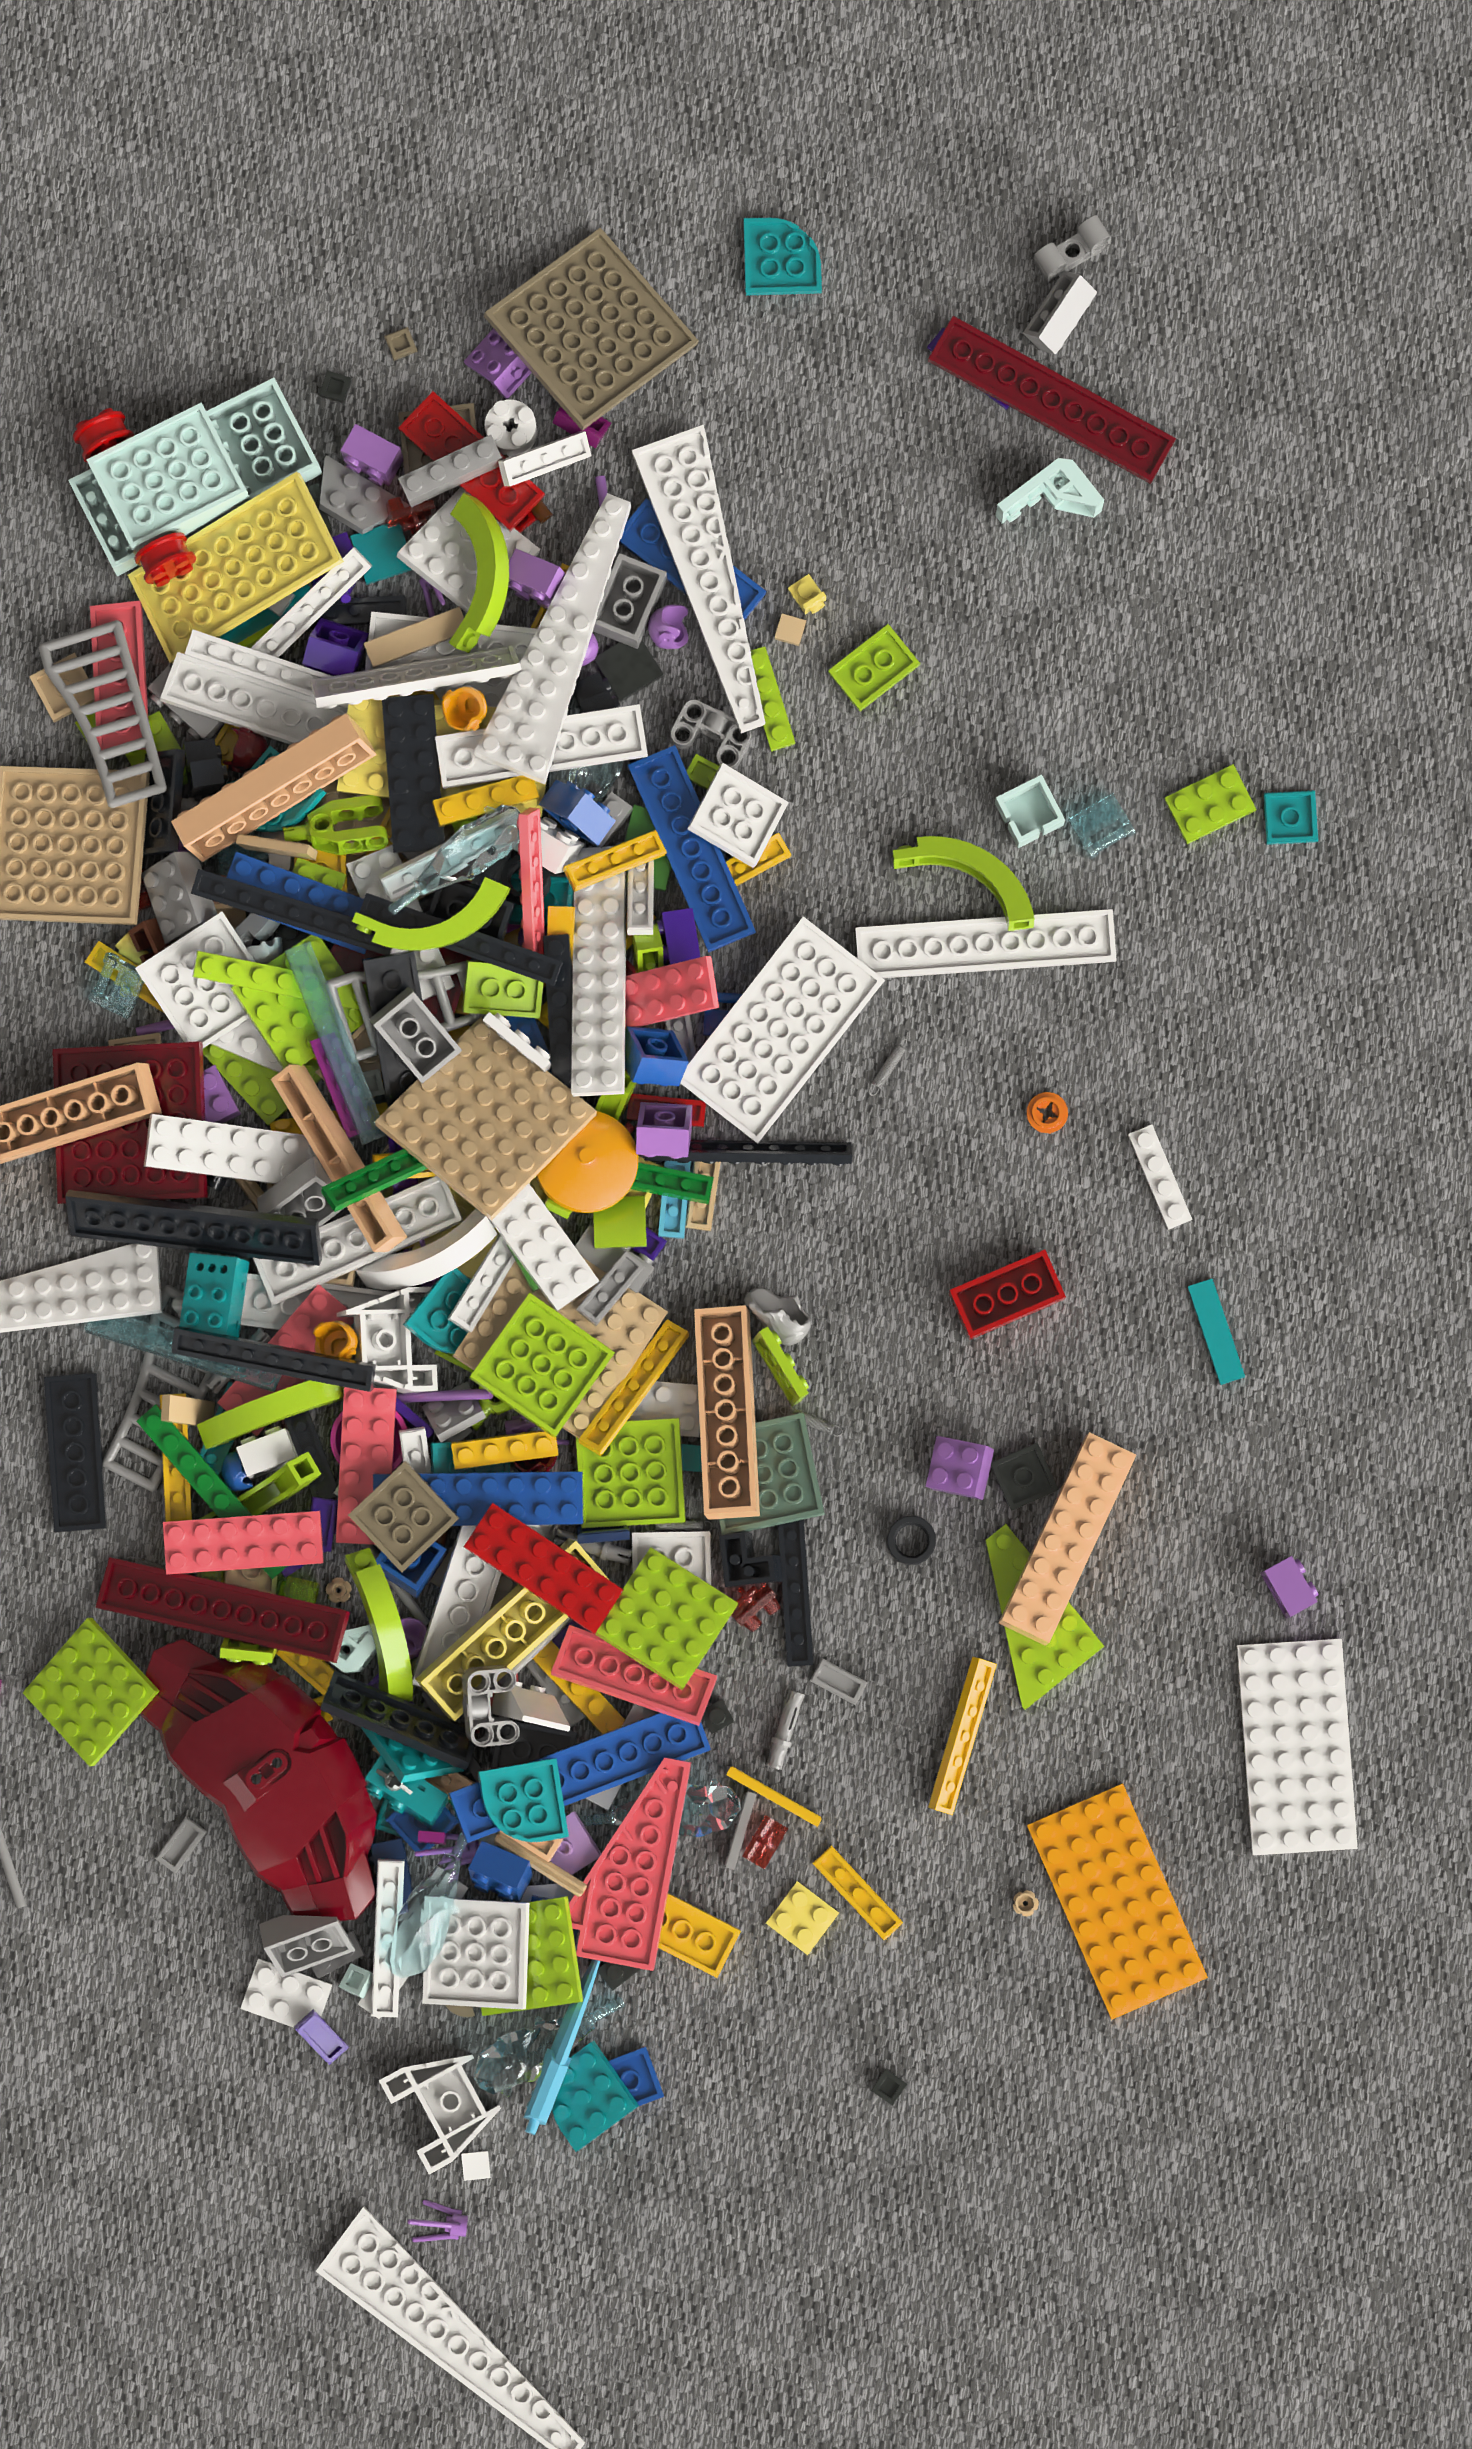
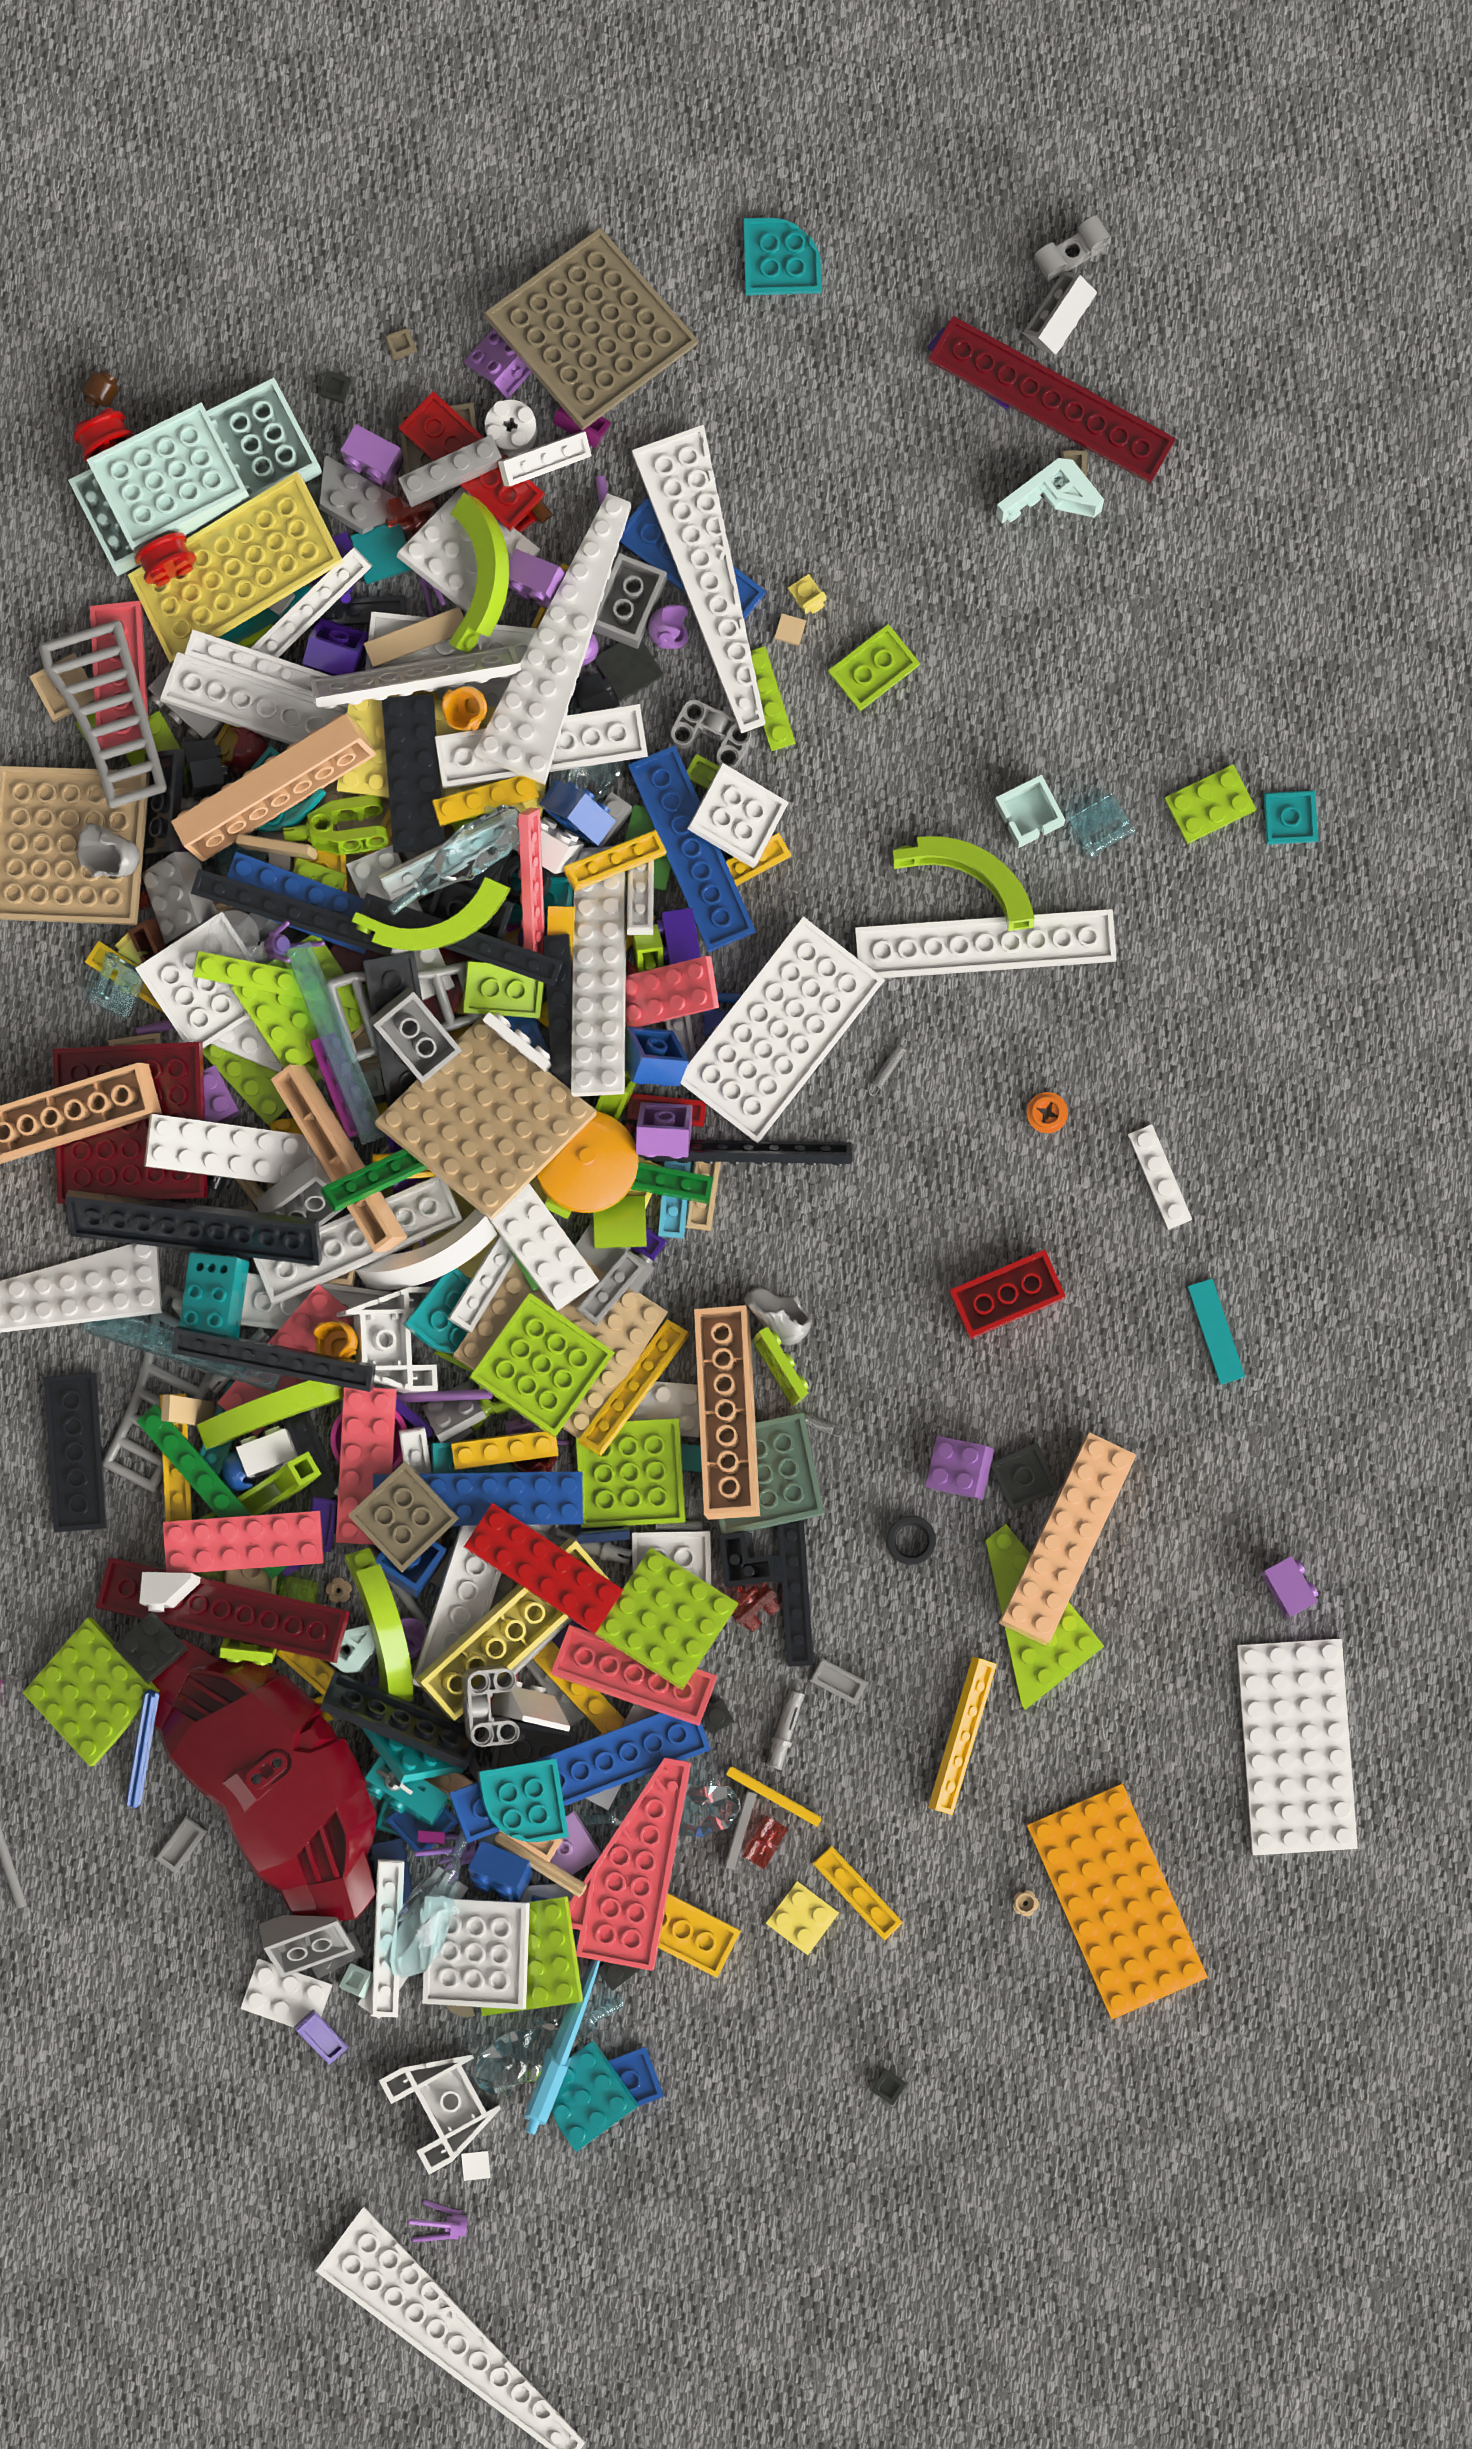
none -> light grey piece [76,823,141,877]
none -> reddish brown head [82,369,120,409]
none -> pearl dark grey plate [113,1611,188,1684]
none -> axle [126,1689,159,1808]
none -> white slope [140,1572,201,1612]
none -> clear tile [208,910,259,960]
none -> medium lavender plant [264,921,325,963]
none -> dark tan tile [1061,450,1087,477]

